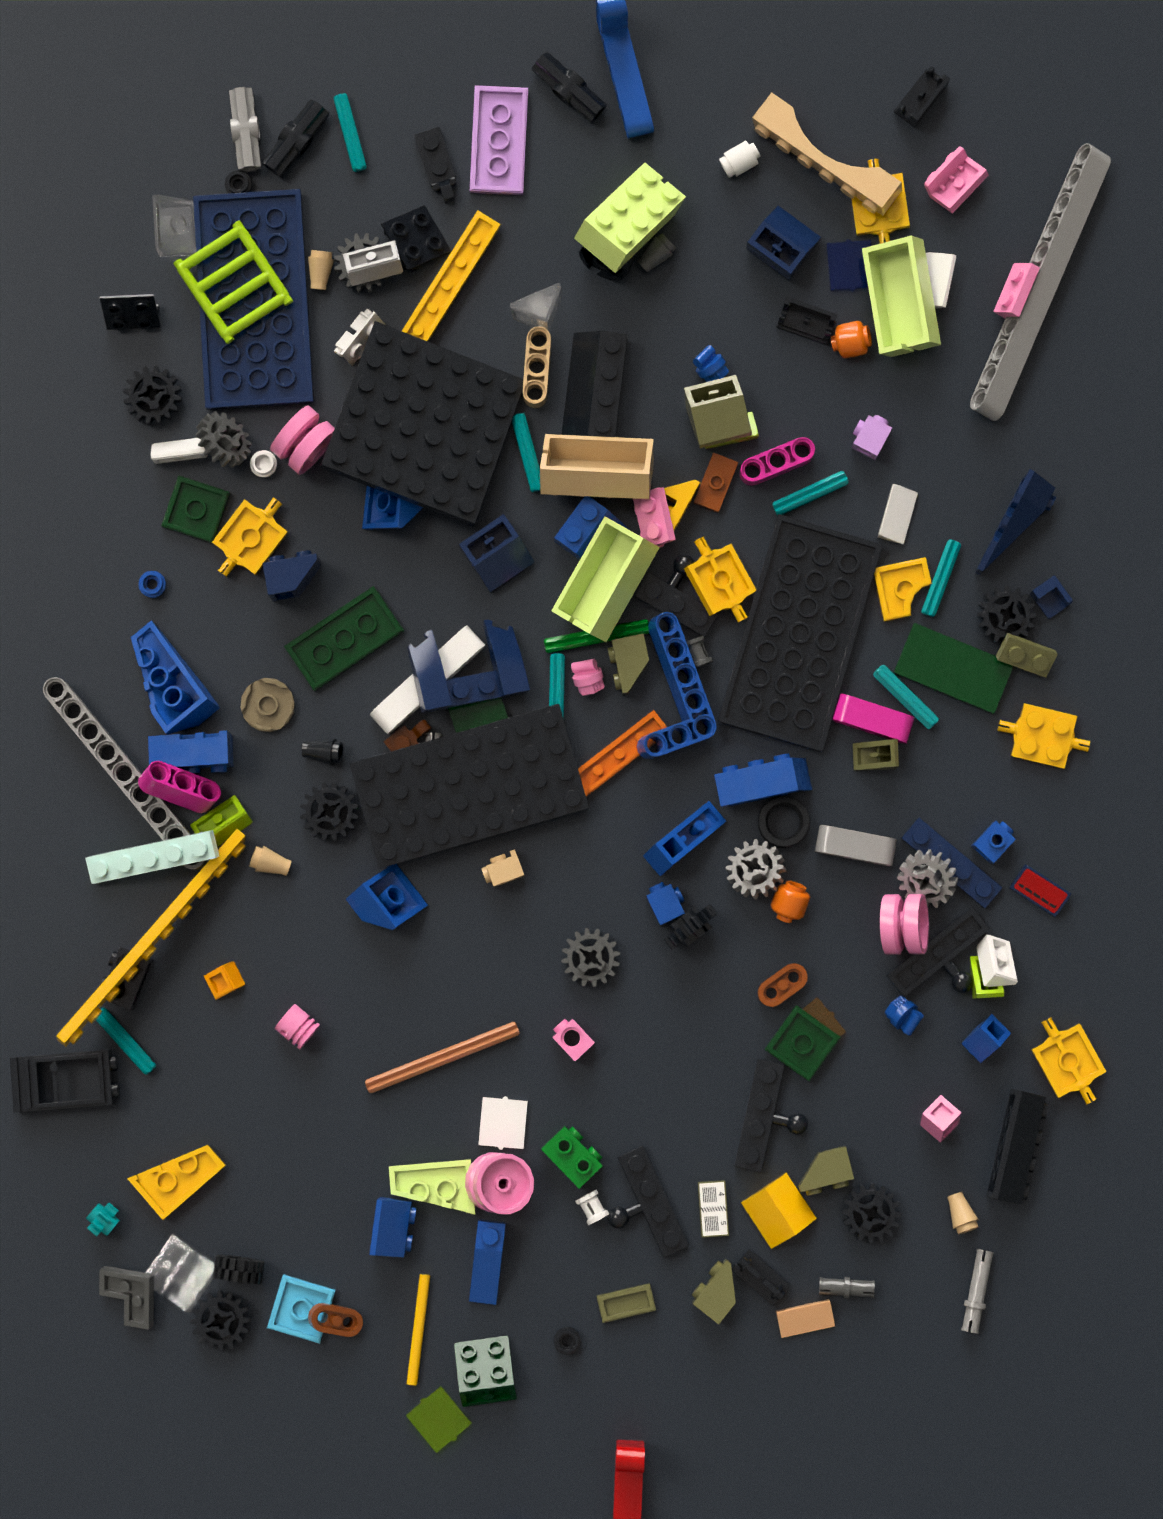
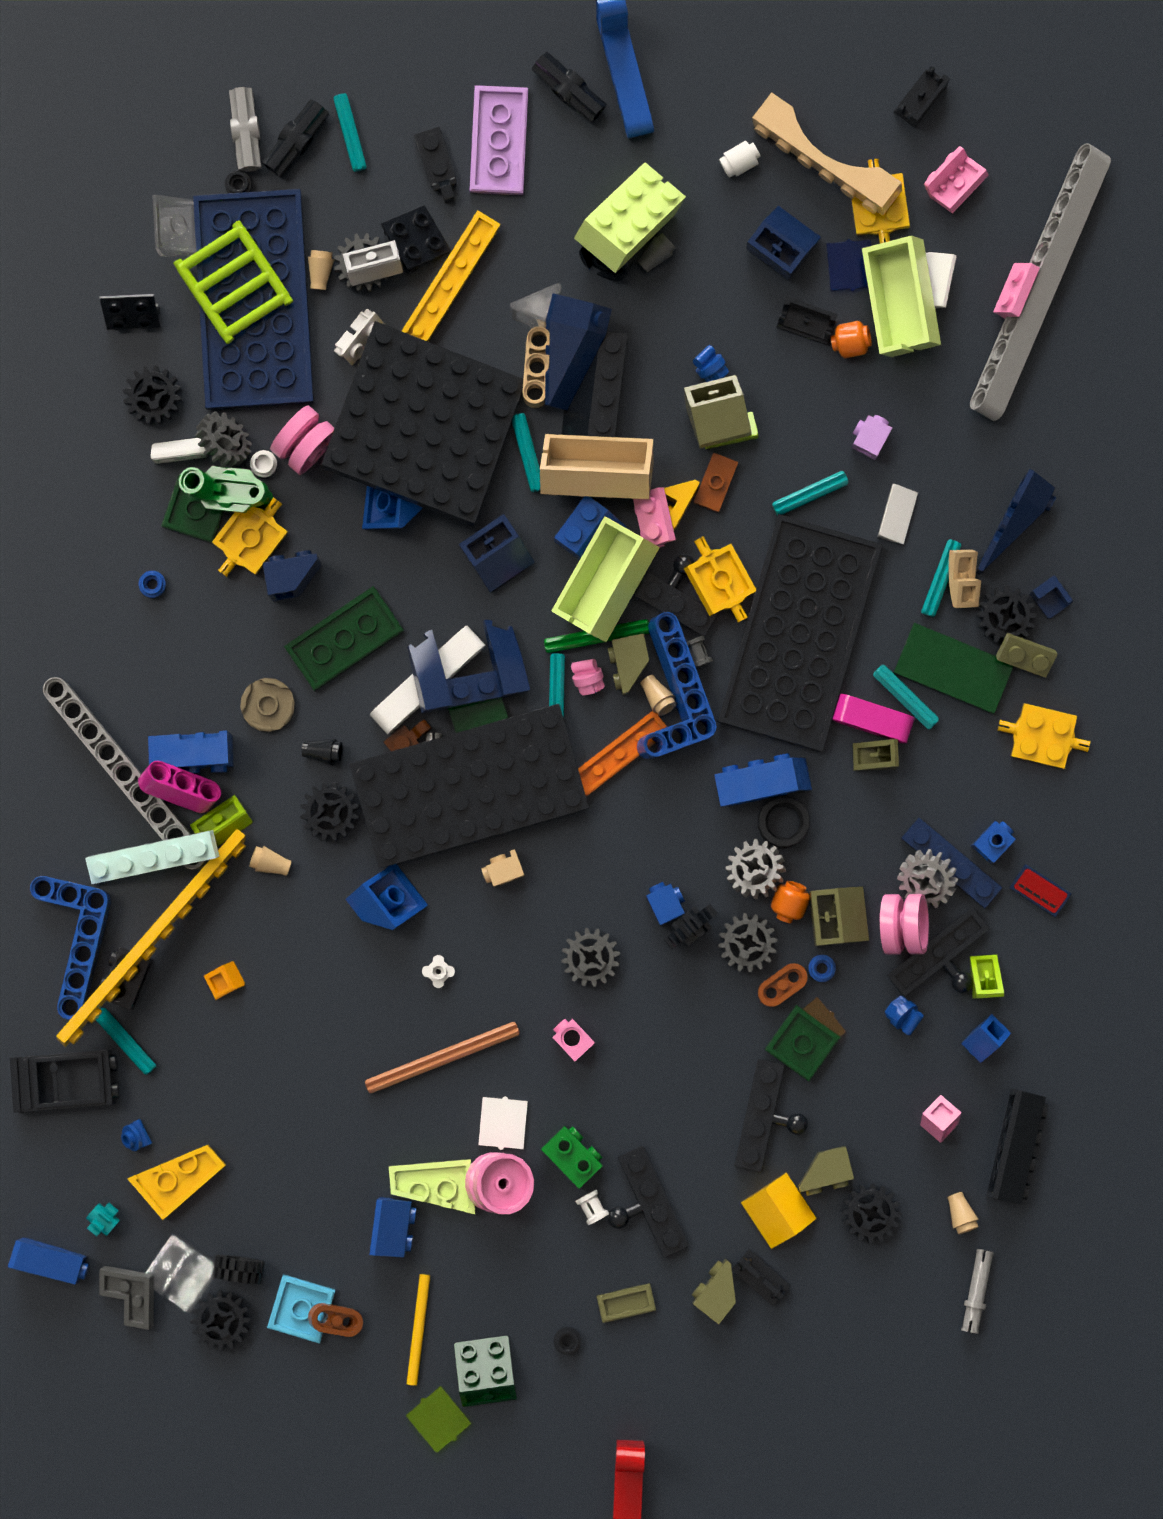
blue wedge [131,620,220,735] -> none
bright pink piece [274,1004,320,1050] -> none
blue slope [469,1219,506,1305] -> none
blue slope [643,801,726,876] -> none
white tile [698,1180,729,1237] -> none
dark pink beam [740,437,815,486] -> none
light nougat slope [776,1299,835,1338] -> none
light grey beam [815,825,897,866] -> none
dark grey pin [819,1277,875,1299] -> none
yellow tile [874,557,932,622] -> none
white slope [977,934,1018,987] -> none
yellow plate [1031,1017,1106,1105] -> none
none -> blue slope [8,1237,89,1284]
none -> blue beam [30,876,111,1019]
none -> blue plate [121,1119,152,1151]
none -> piece [179,466,273,513]
none -> white plate [422,955,455,988]
none -> dark blue wedge [545,293,612,410]
none -> tan cone [640,675,677,716]
none -> dark grey gear [718,913,777,973]
none -> blue plate [808,955,836,982]
none -> olive slope [809,886,869,946]
none -> tan slope [949,550,981,608]

